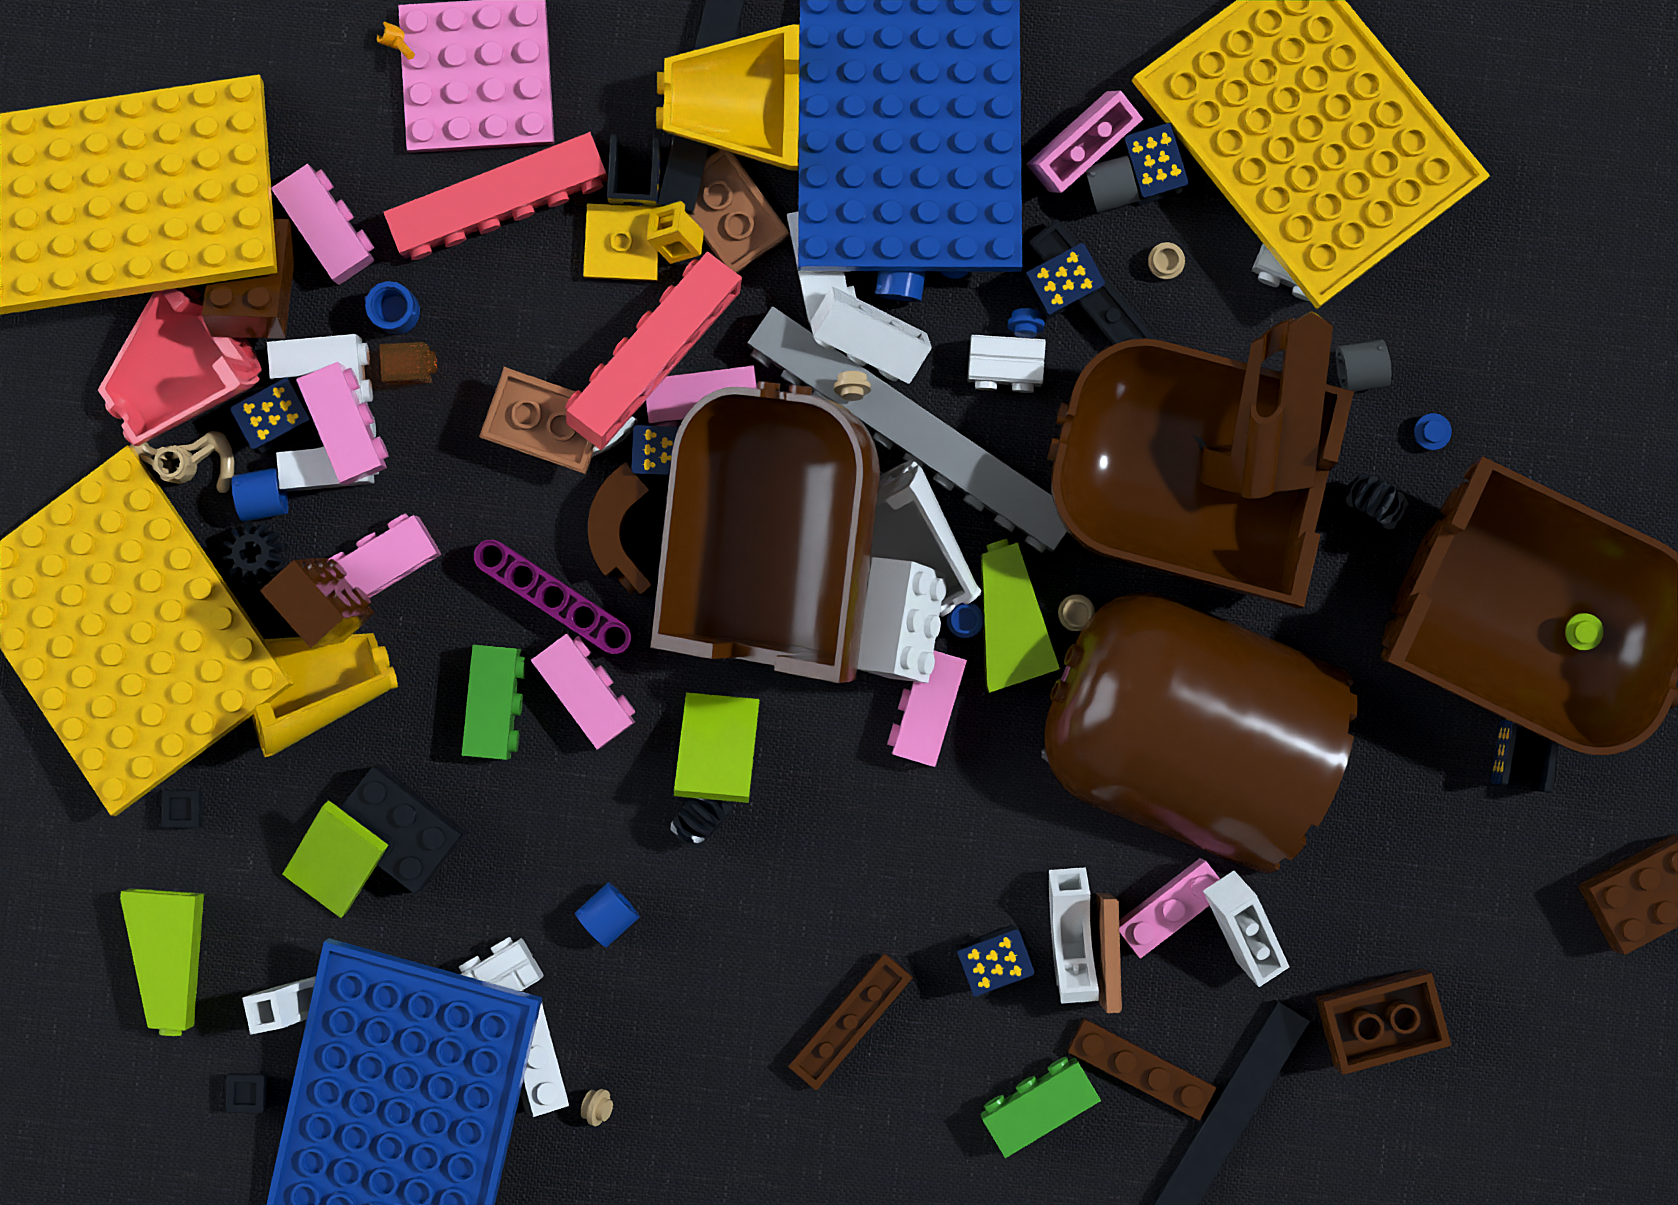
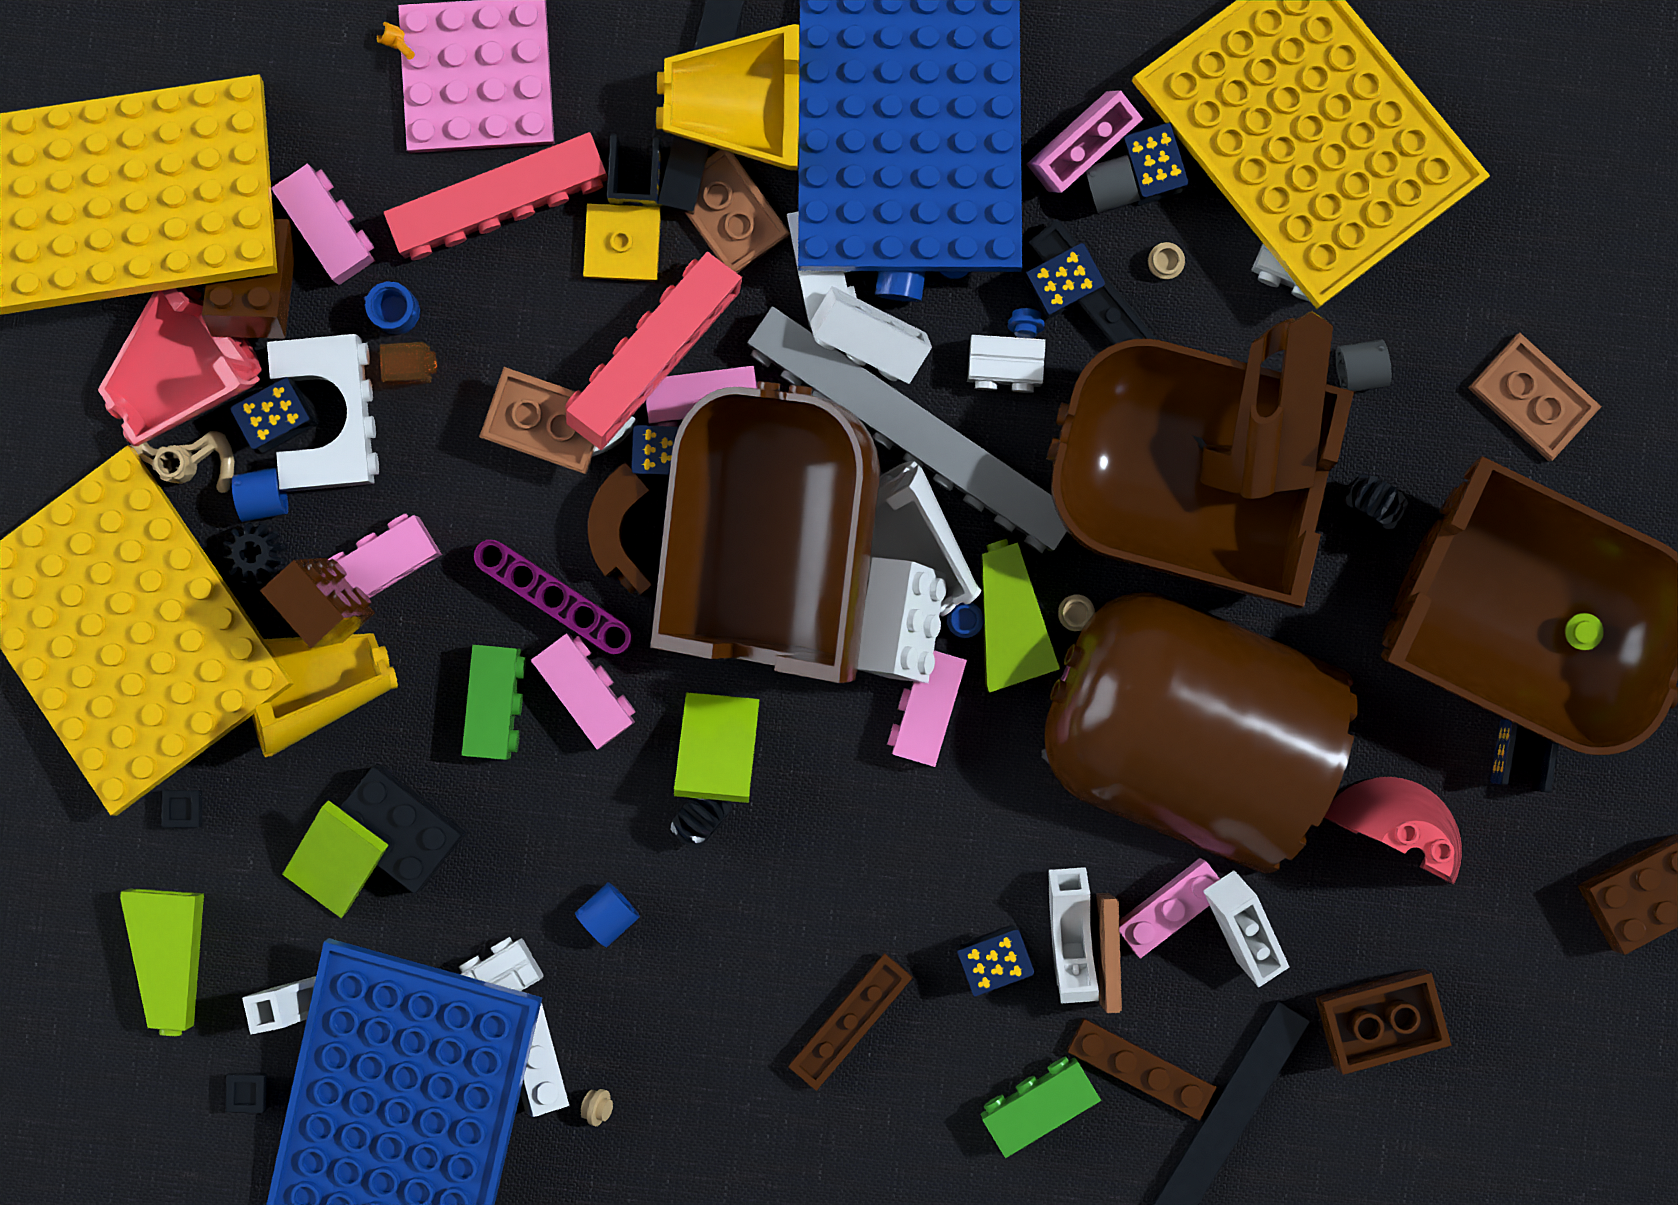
bright pink brick [296,362,389,485] -> none
yellow brick [647,201,704,264] -> none
tan plate [834,371,871,401] -> none
blue plate [1414,413,1452,450] -> none
none -> coral cone [1324,777,1462,884]
none -> nougat tile [1468,333,1602,462]

